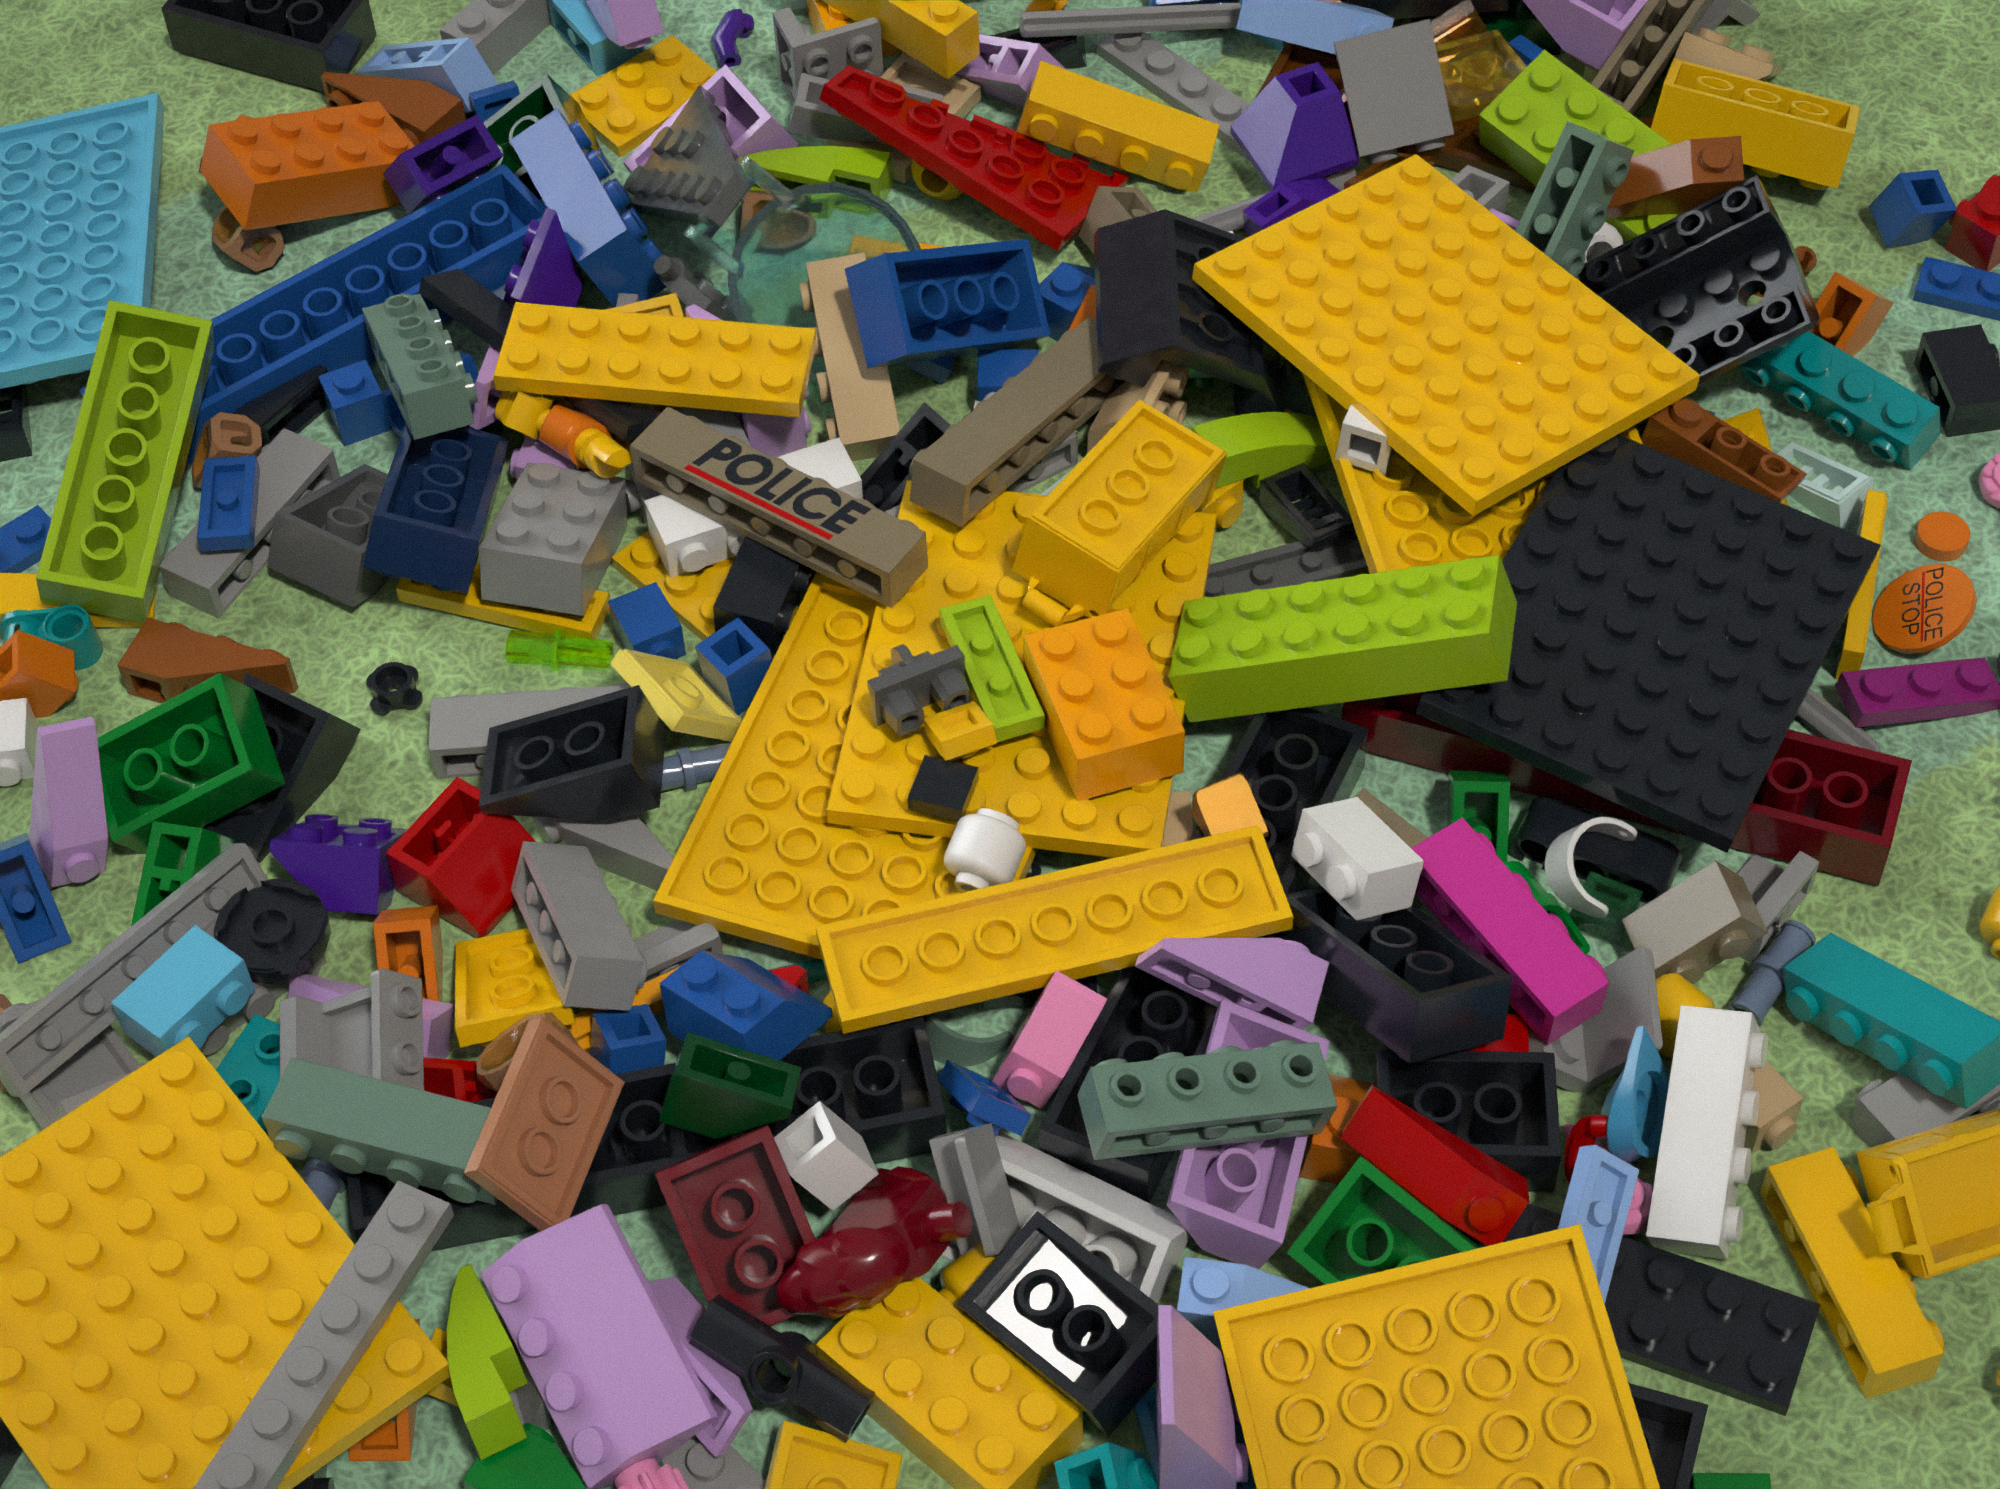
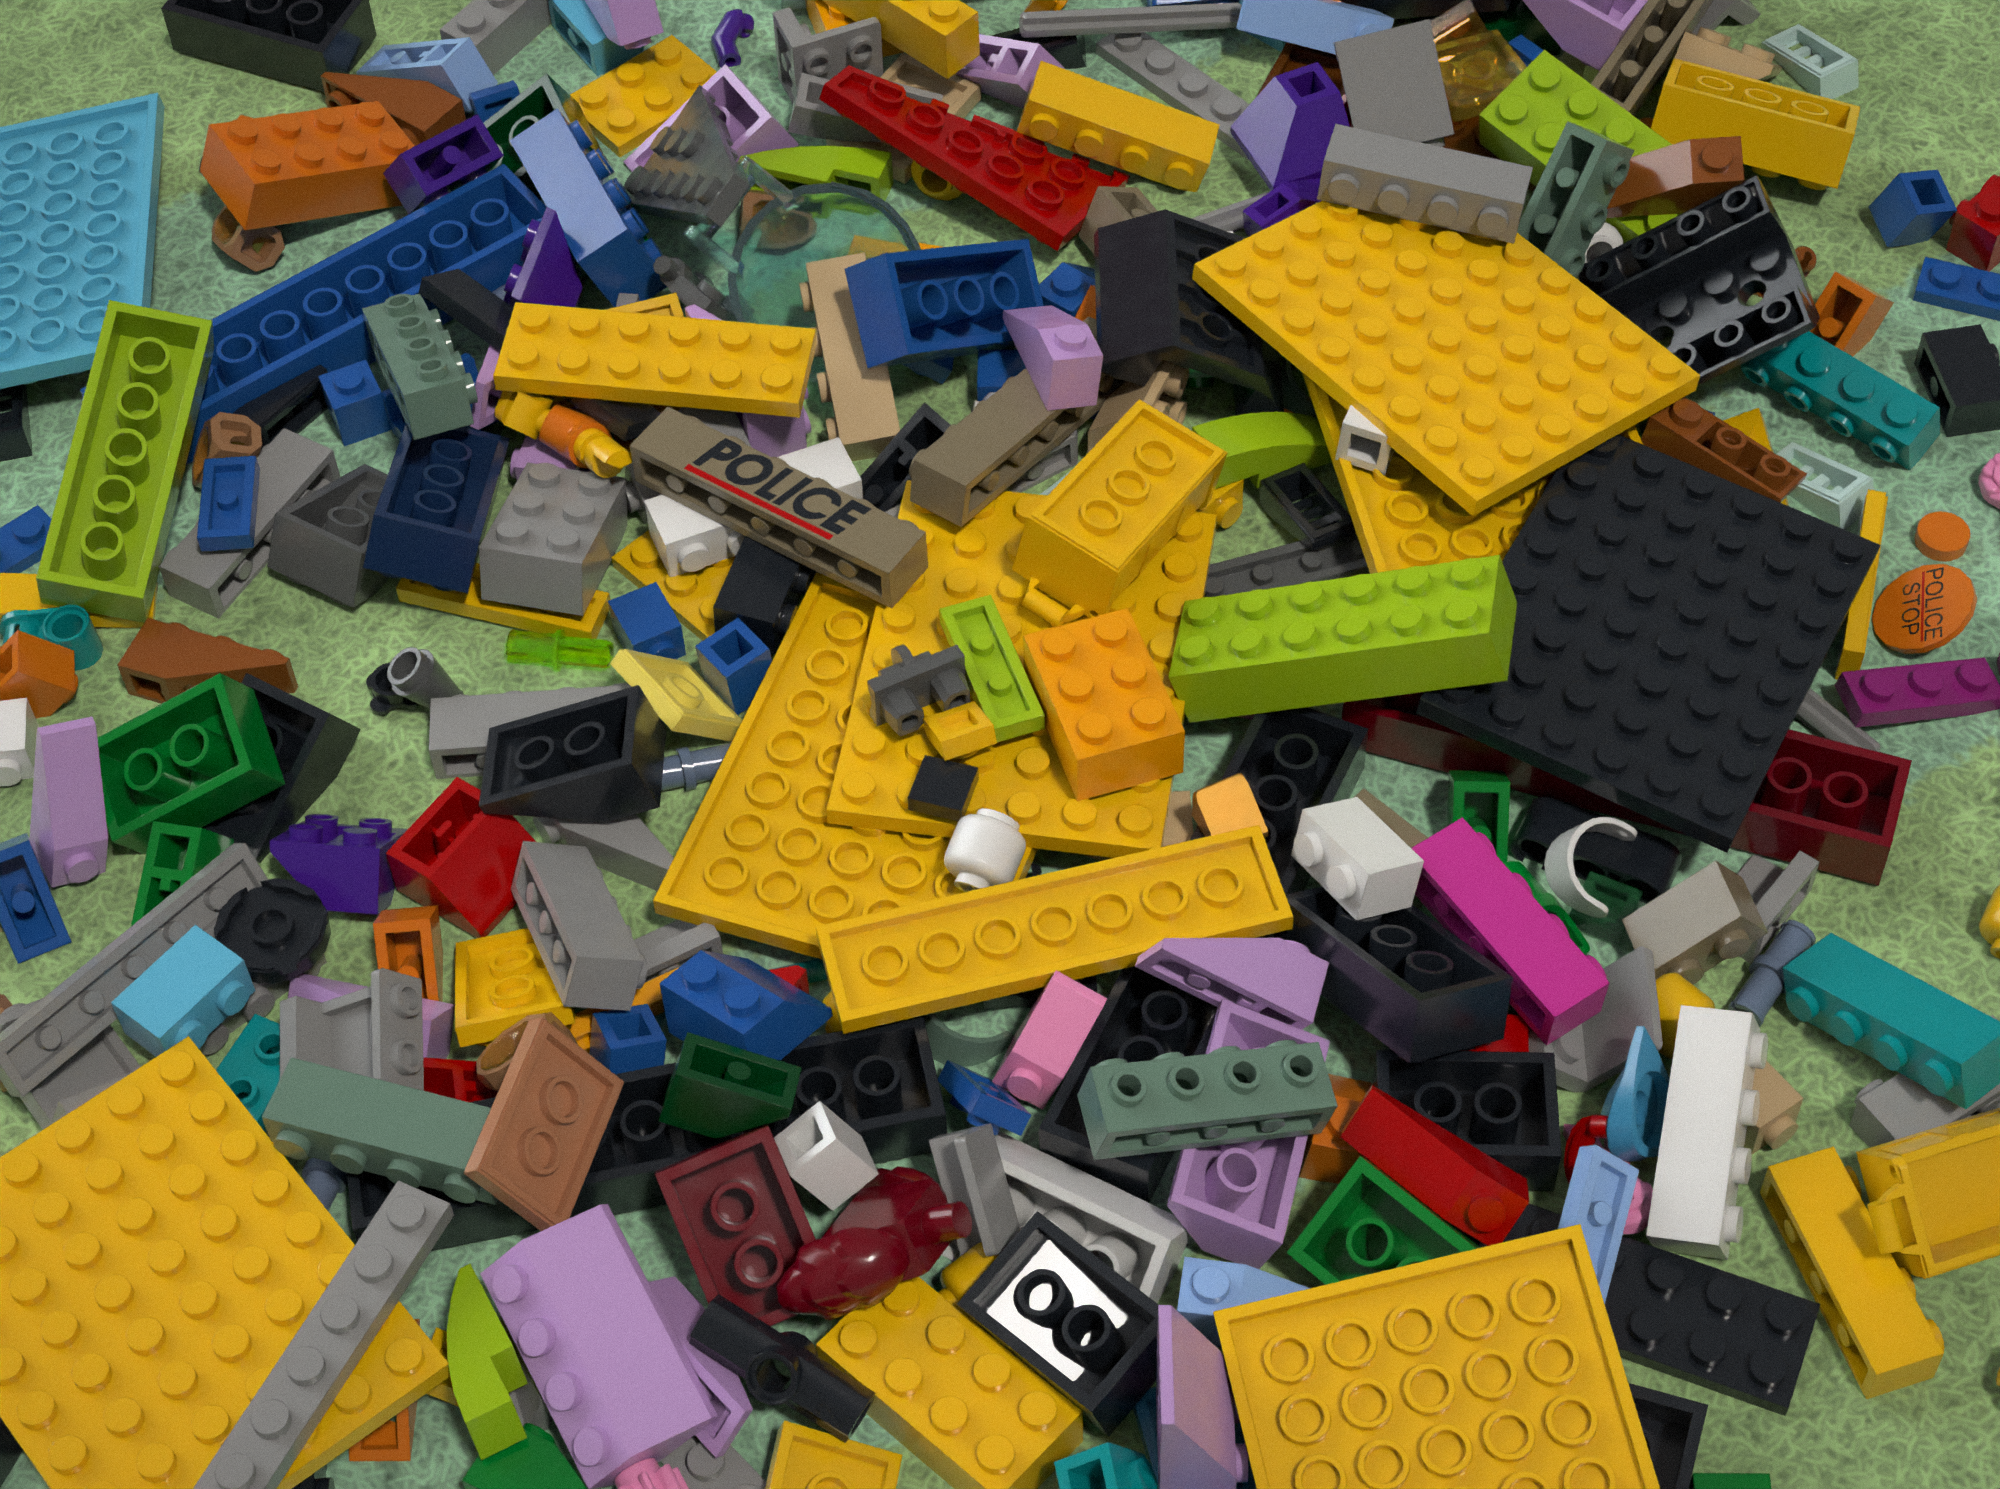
none -> dark grey cone [387,647,464,709]
none -> lavender slope [1002,305,1103,411]
none -> light grey brick [1317,124,1533,243]
none -> light aqua slope [1762,24,1859,99]

